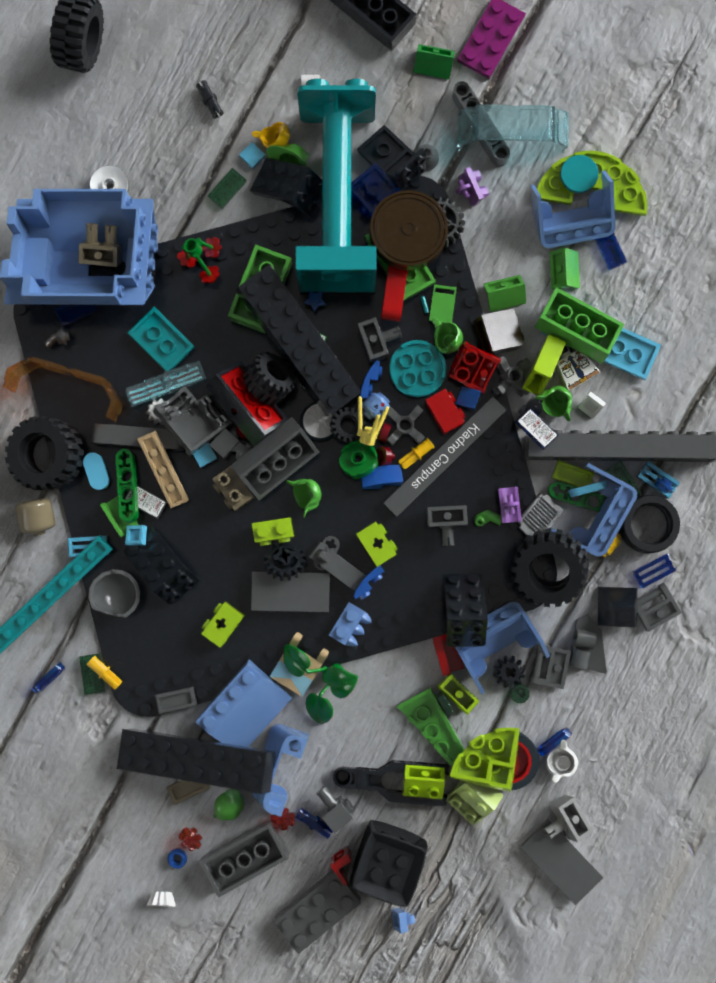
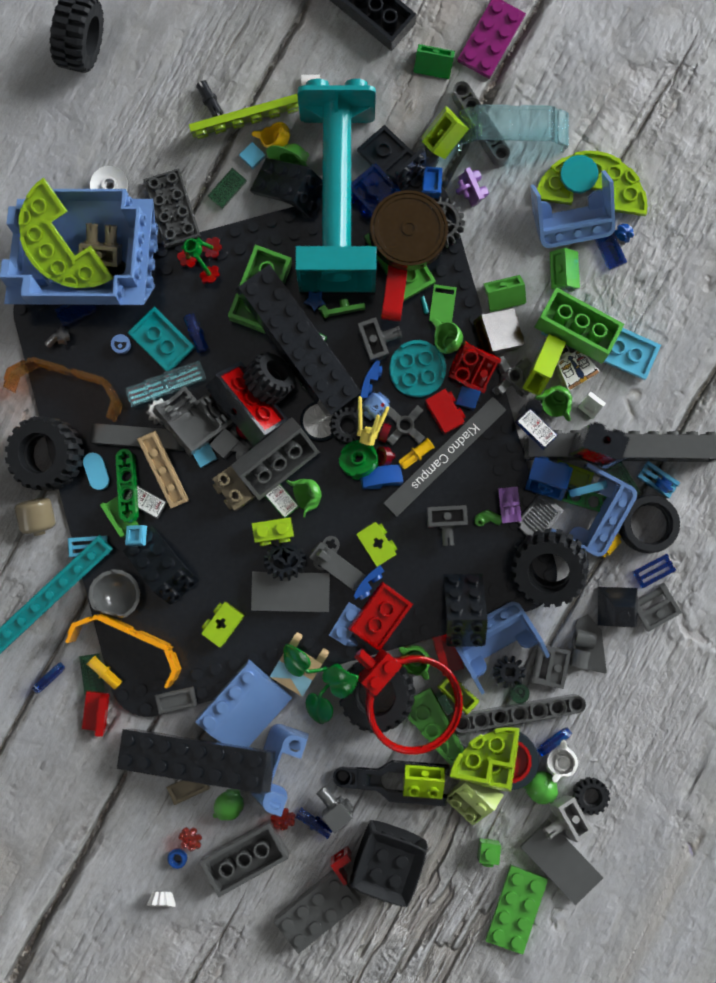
medium blue tile [391,908,415,933] -> none
none -> lime plate [18,178,114,288]
none -> light orange windscreen [65,614,182,688]
none -> red panel [82,691,110,737]
none -> medium blue tile [111,334,131,354]
none -> dark grey tile [143,168,201,249]
none -> clear blue pin [183,313,209,353]
none -> lime plate [189,94,299,139]
none -> tile [265,484,299,518]
none -> bright green piece [318,299,365,319]
none -> black tyre [339,656,415,733]
none -> red tile [348,582,413,651]
none -> red brick [354,649,463,755]
none -> bright green hair [399,645,430,680]
none -> lime slope [422,106,469,159]
none -> blue tile [422,167,443,198]
none -> dark grey beam [455,694,586,733]
none -> bright green brick [477,838,501,867]
none -> bright green plate [485,864,548,955]
none -> bright green hair [523,771,558,804]
none -> blue brick [525,457,573,501]
none -> black brick [568,422,630,469]
none -> black tyre [572,777,610,815]
none -> blue plate [613,224,634,243]

